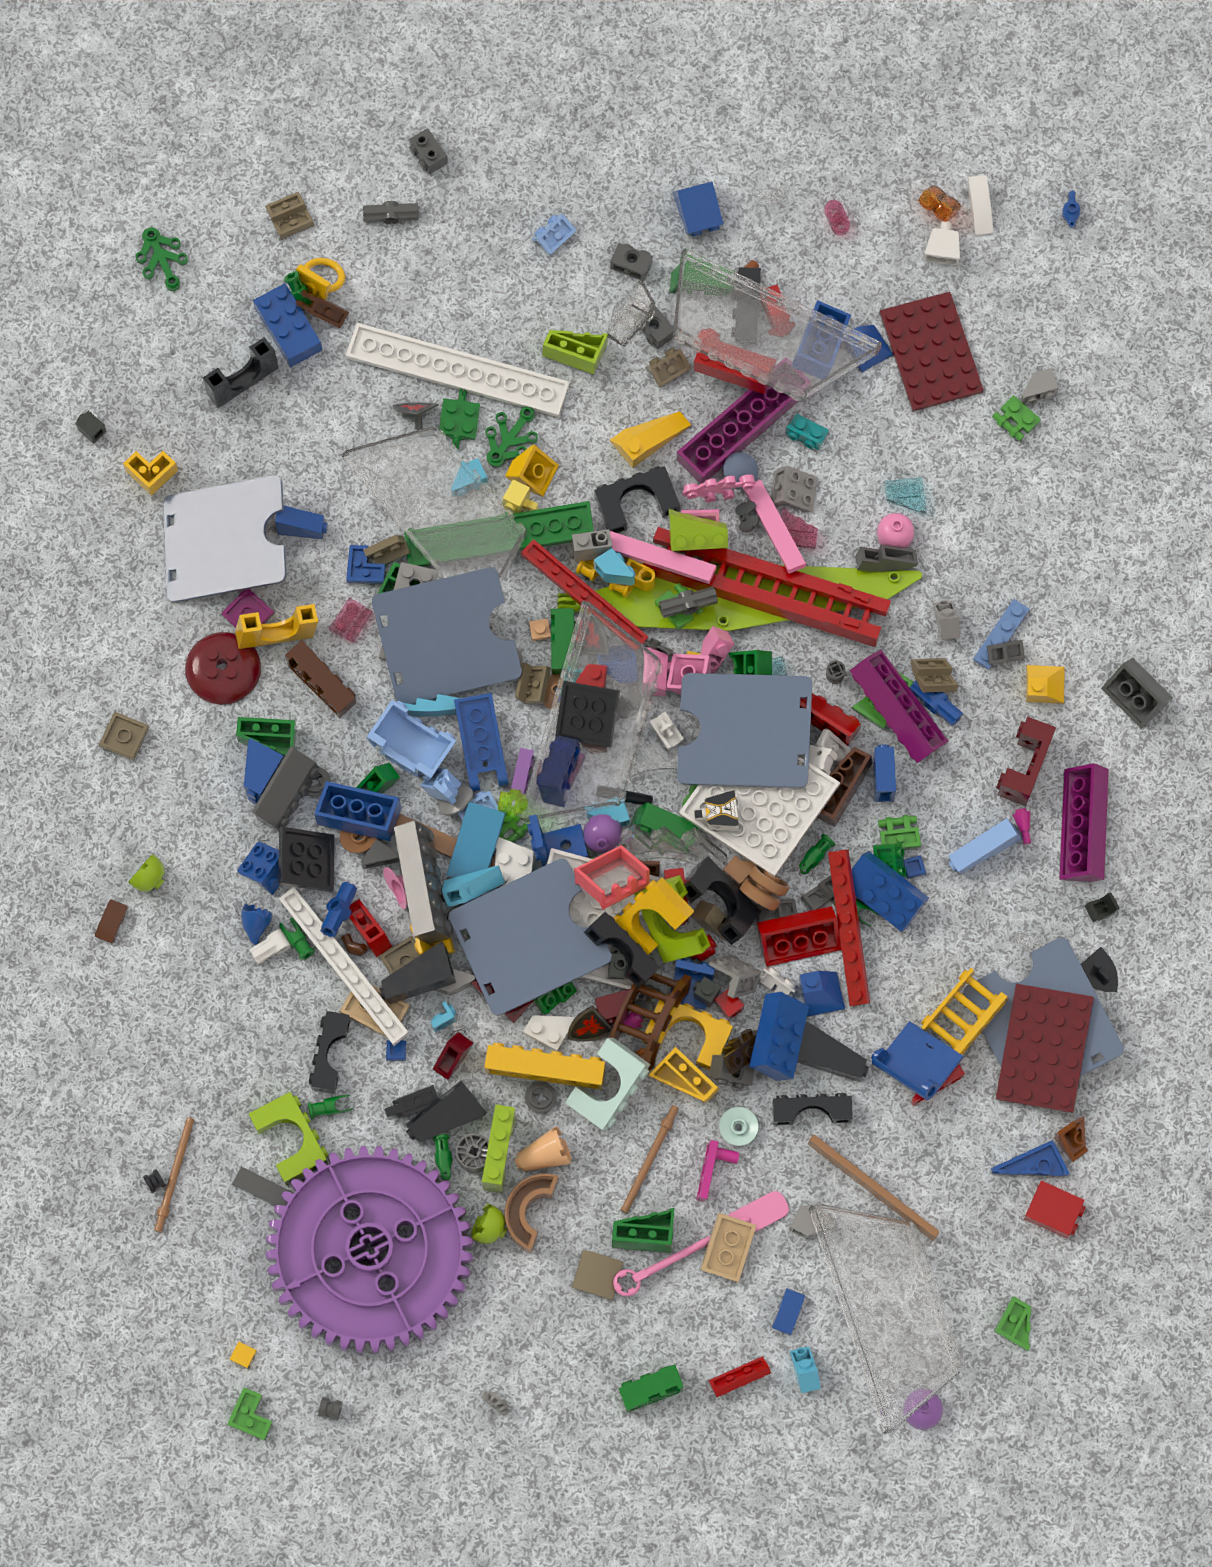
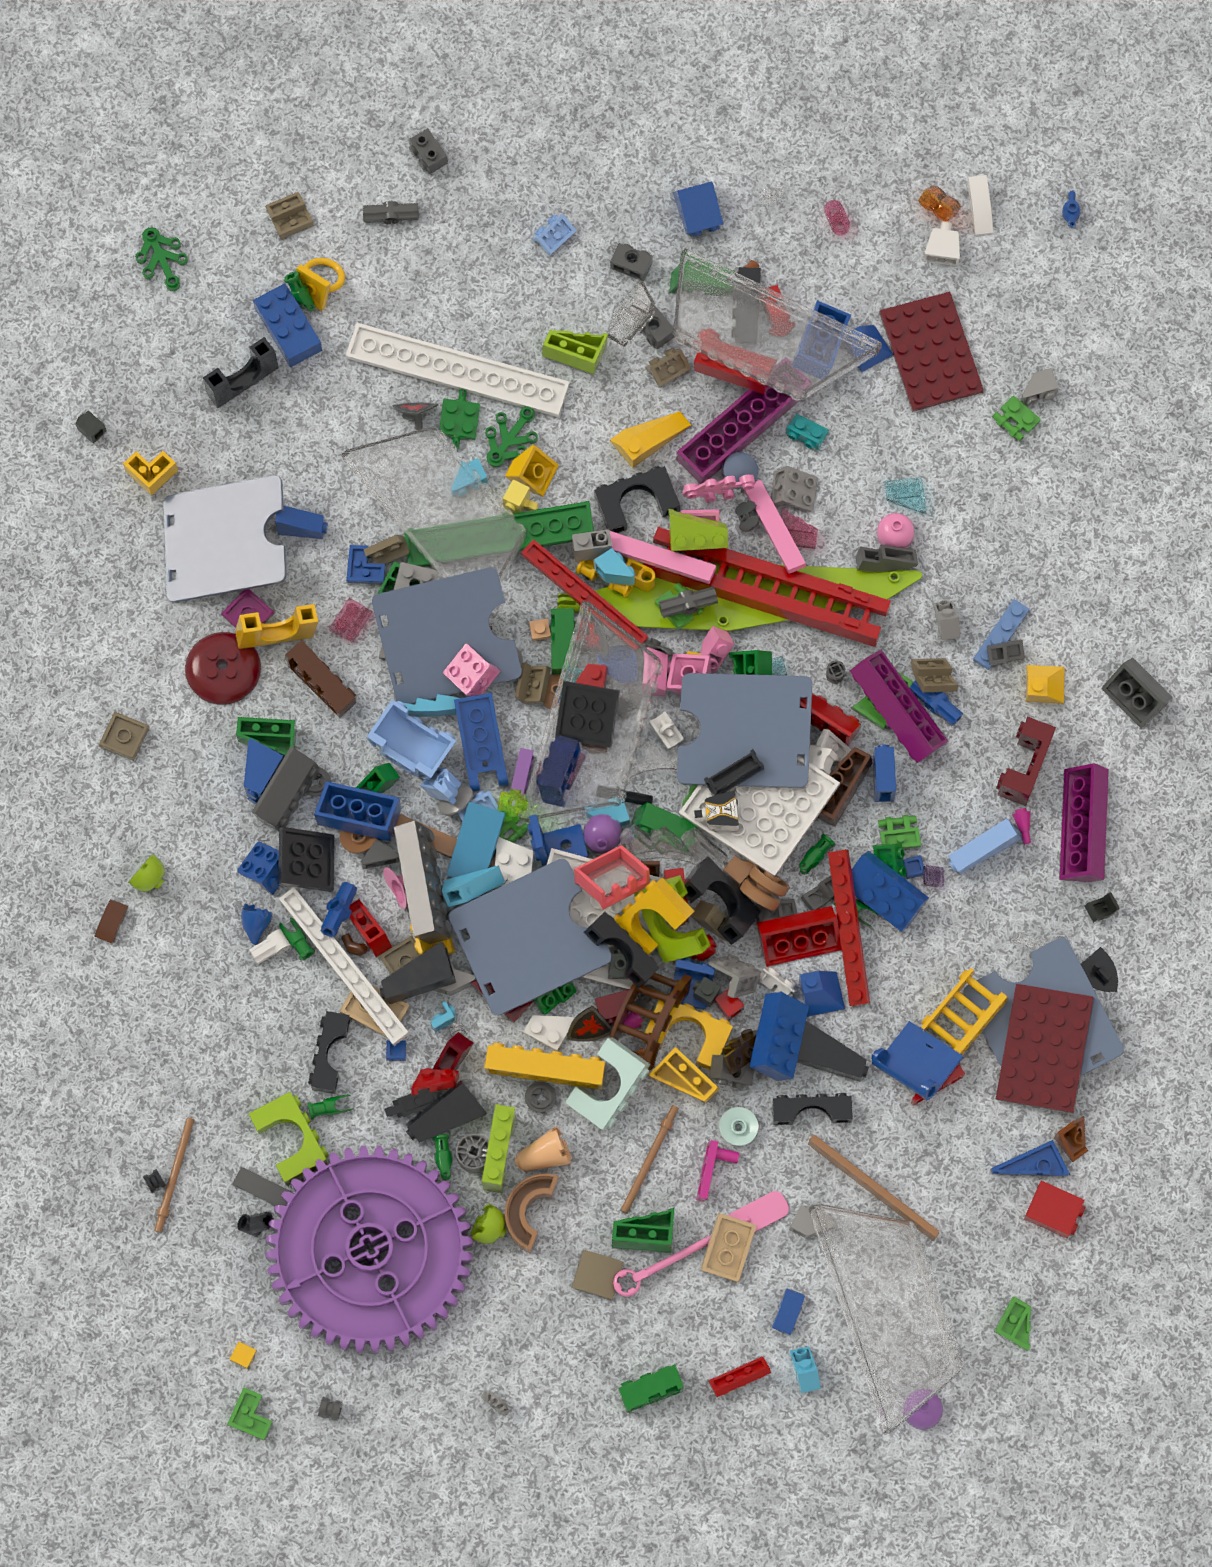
reddish brown hinge [296,290,349,328] -> none
none -> black piece [237,1211,274,1237]
none -> red wing [411,1068,459,1095]
none -> bright pink bracket [443,644,501,697]
none -> black container [704,749,764,796]
none -> clear purple tile [923,865,944,887]

